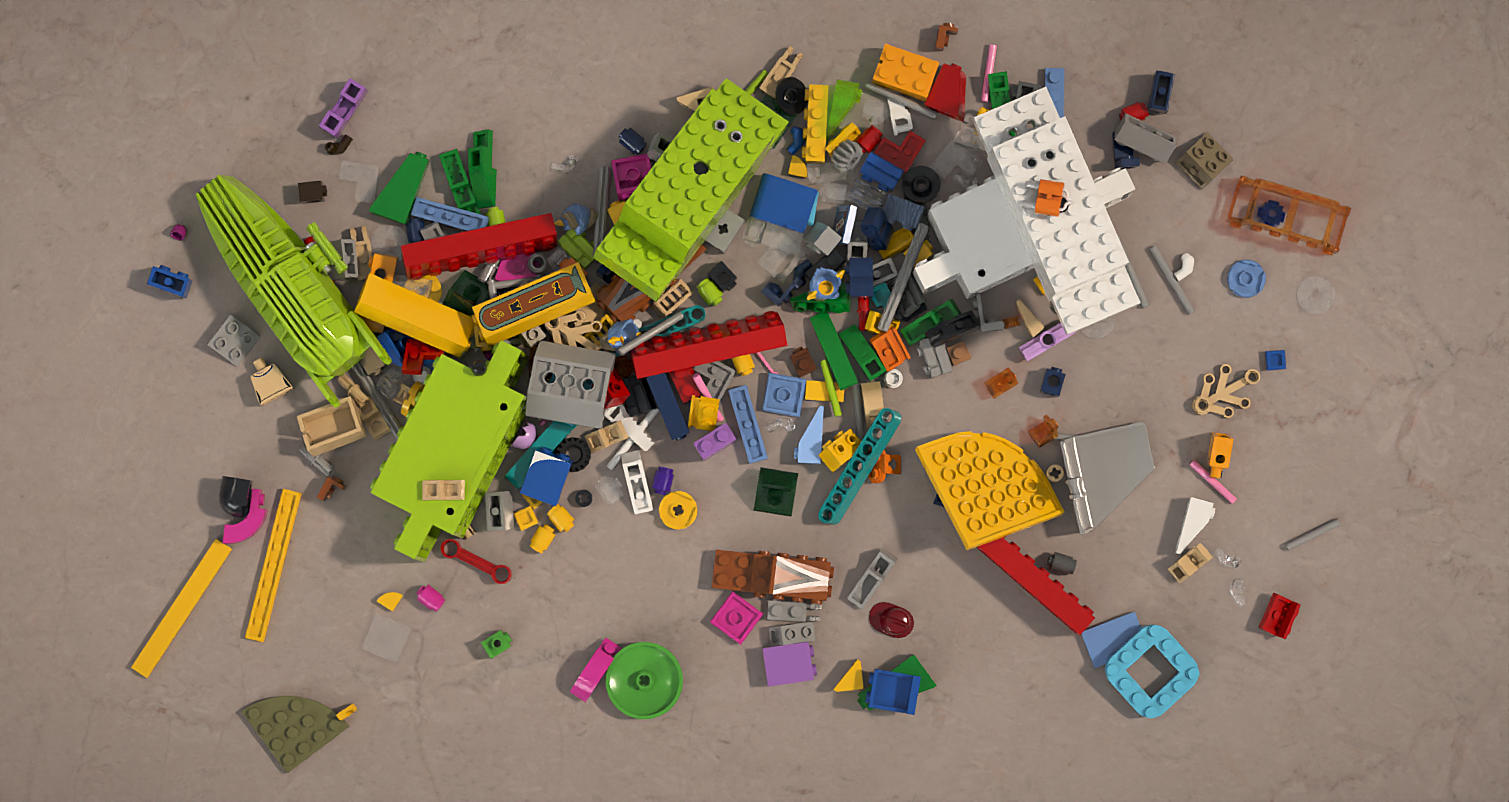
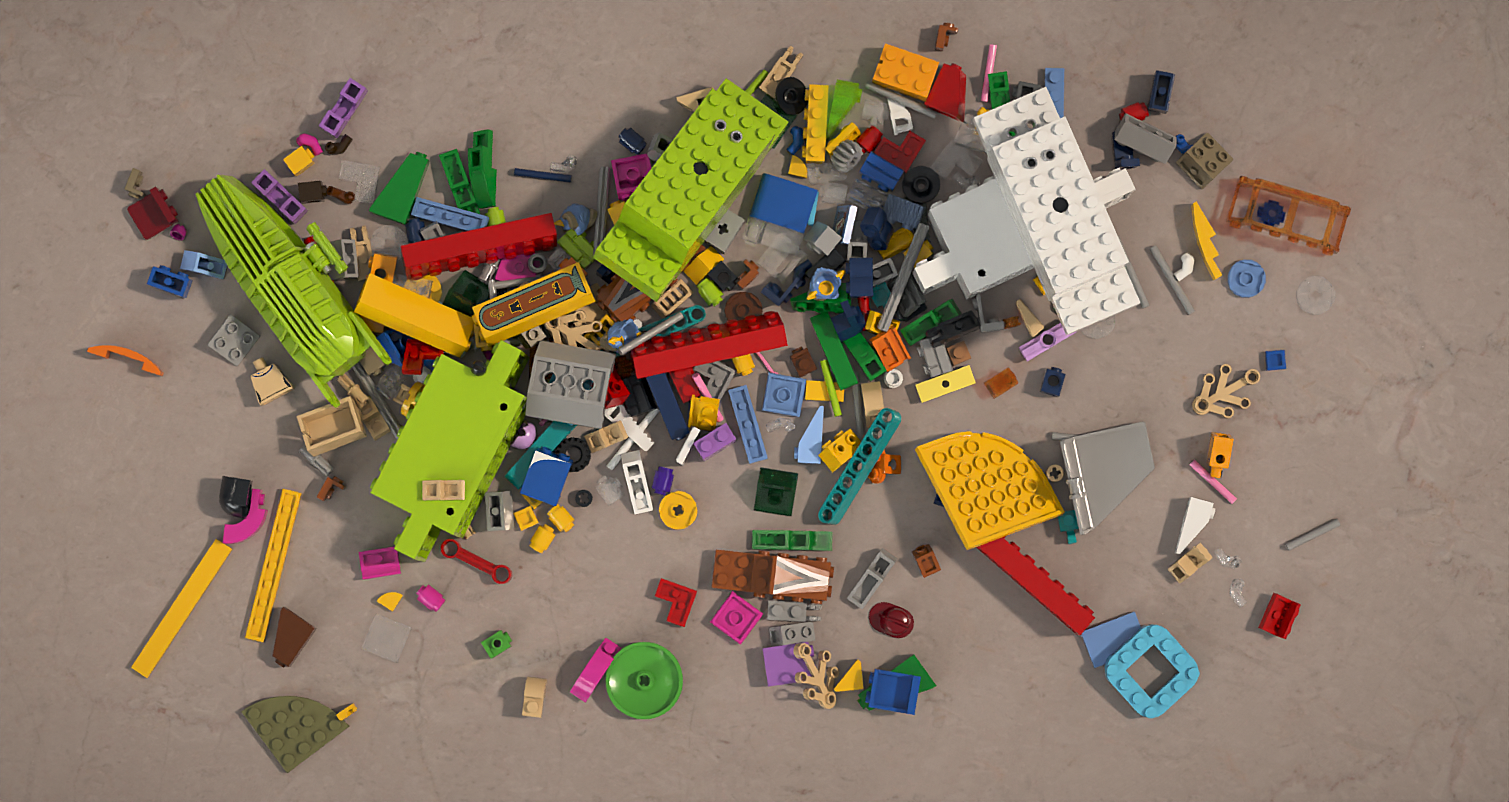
orange piece [1022,179,1072,217] -> none
clear orange bracket [1028,414,1059,448] -> none
dark grey brick [1047,552,1077,575] -> none
none -> orange slope [87,345,164,376]
none -> dark tan bracket [124,168,146,199]
none -> dark red bracket [127,186,179,240]
none -> light blue slope [180,250,227,279]
none -> medium lavender arch [251,169,308,224]
none -> reddish brown slope [273,607,317,668]
none -> yellow brick [283,146,315,177]
none -> dark pink arm [296,133,323,156]
none -> reddish brown arm [326,186,355,204]
none -> dark pink plate [359,546,401,580]
none -> dark blue bar [514,168,572,183]
none -> tan brick [522,677,547,718]
none -> red plate [655,578,697,627]
none -> white tile [676,427,701,466]
none -> yellow slope [683,245,724,286]
none -> reddish brown tile [725,292,763,321]
none -> dark orange bracket [737,259,759,290]
none -> green slope [752,530,833,551]
none -> tan plant [793,643,839,709]
none -> dark blue brick [831,300,866,342]
none -> dark orange bracket [912,544,941,578]
none -> light yellow tile [915,365,976,403]
none -> teal plate [1057,510,1079,544]
none -> blue arm [1175,134,1193,154]
none -> yellow slope [1191,201,1222,281]

